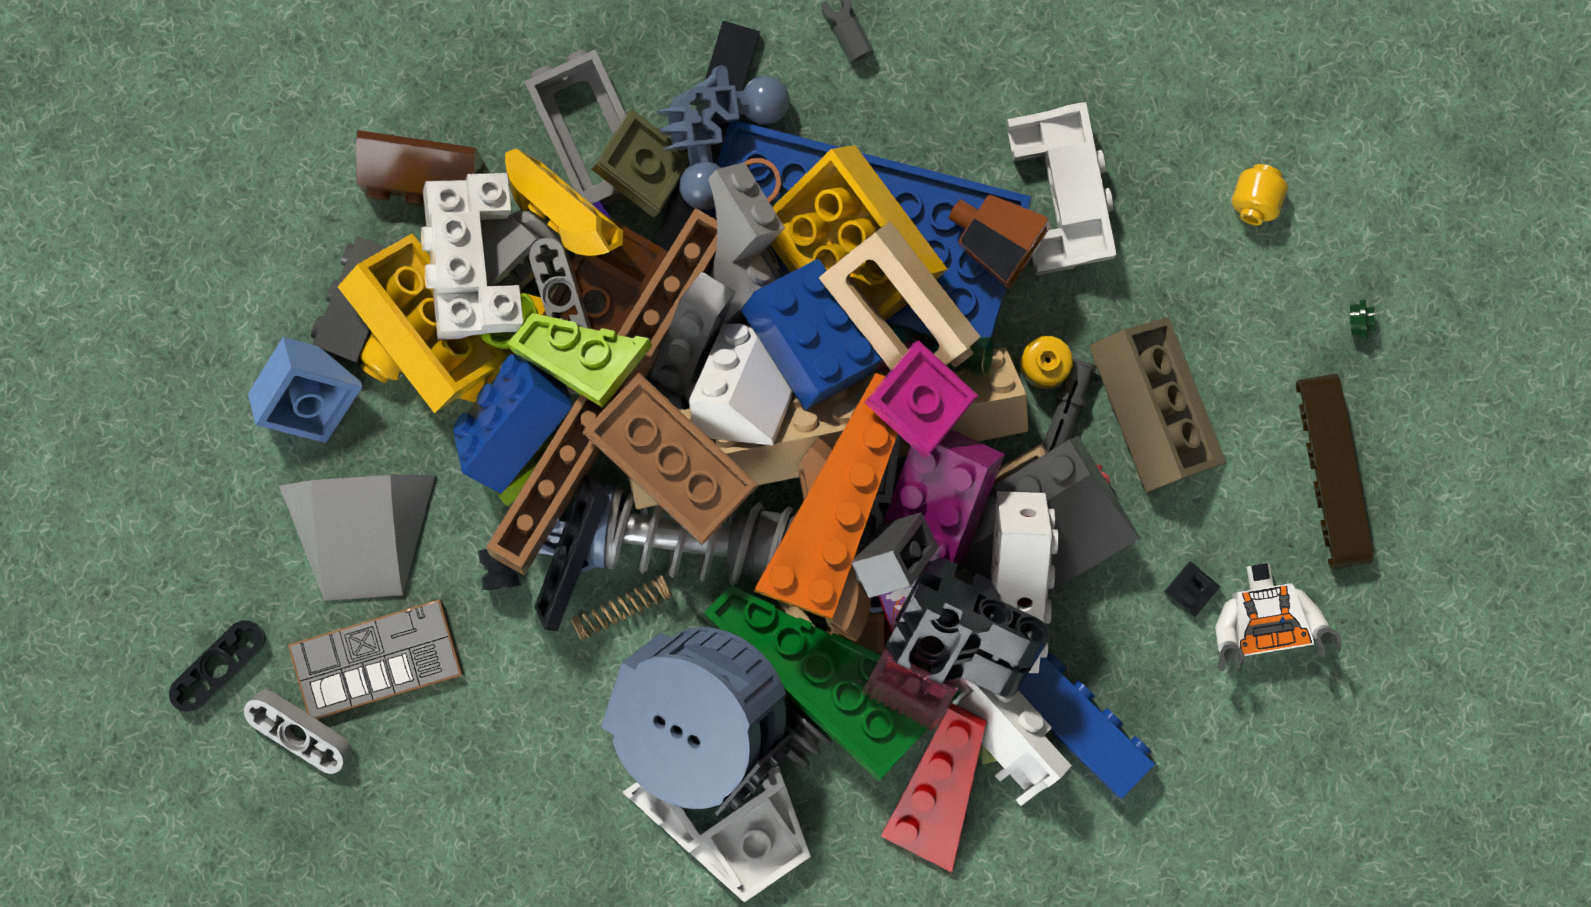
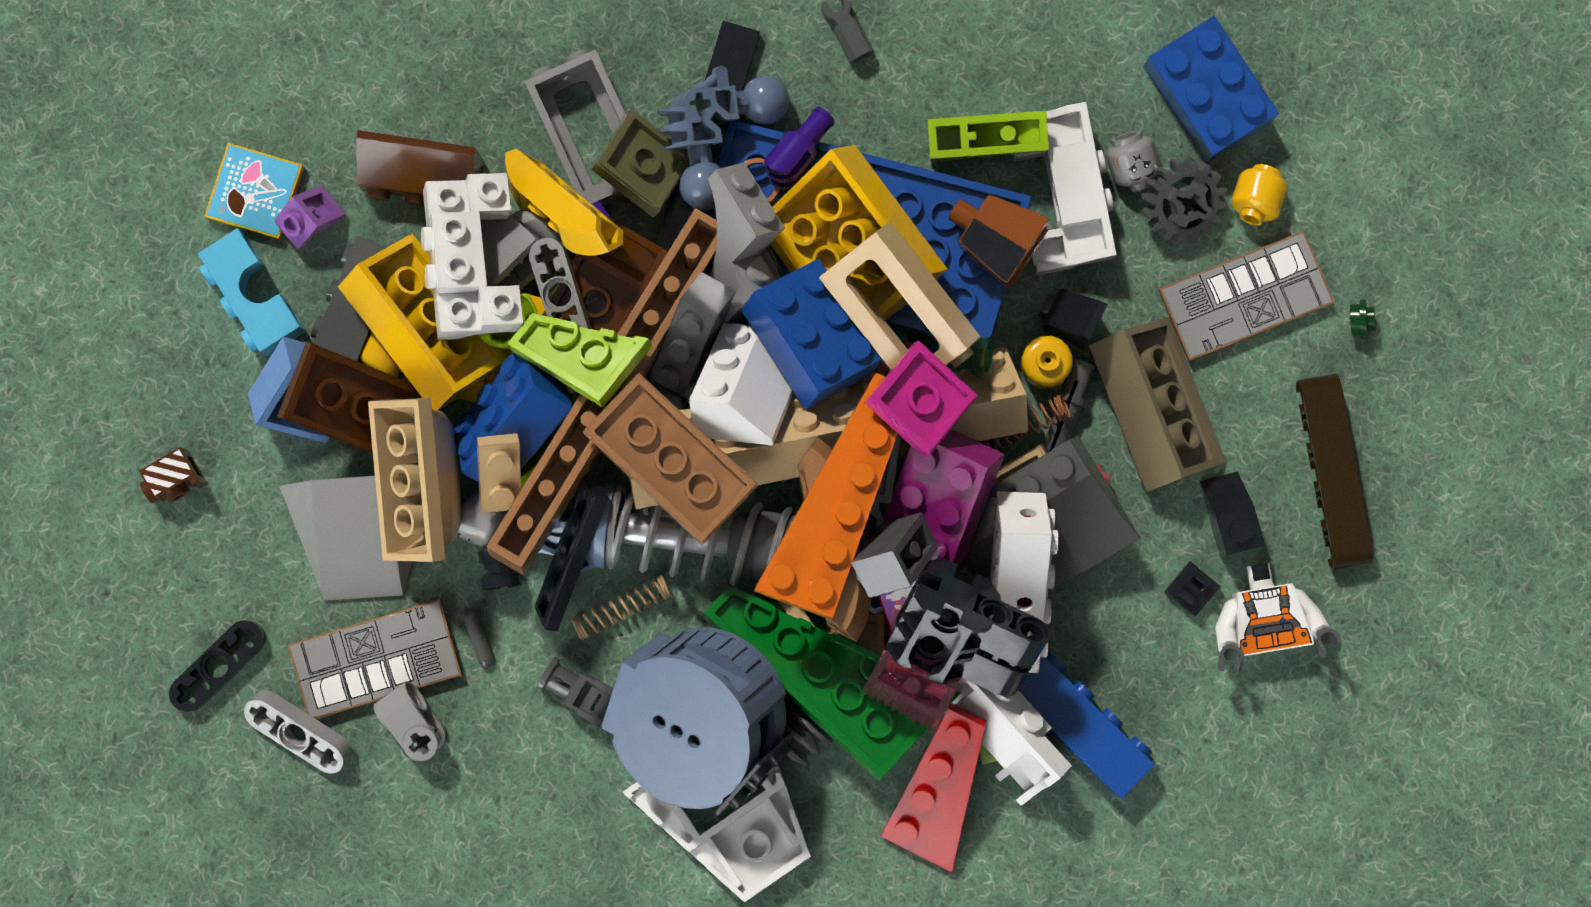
none -> reddish brown brick [139,447,207,503]
none -> medium azure arch [197,228,306,356]
none -> medium azure tile [204,143,304,240]
none -> medium lavender bracket [275,185,346,249]
none -> reddish brown tile [277,342,443,454]
none -> tan windscreen [368,398,462,562]
none -> light grey piece [374,681,446,761]
none -> light grey head [457,490,508,548]
none -> dark grey piece [458,610,494,667]
none -> tan plate [477,433,521,513]
none -> dark grey connector [537,657,613,728]
none -> dark purple arm [764,107,835,191]
none -> lime slope [928,111,1049,162]
none -> nougat piece [979,395,1070,450]
none -> black slope [1038,289,1108,349]
none -> light grey head [1106,130,1162,192]
none -> dark grey gear [1141,157,1227,244]
none -> blue brick [1143,15,1279,163]
none -> tile [1158,231,1334,362]
none -> black slope [1199,471,1265,557]

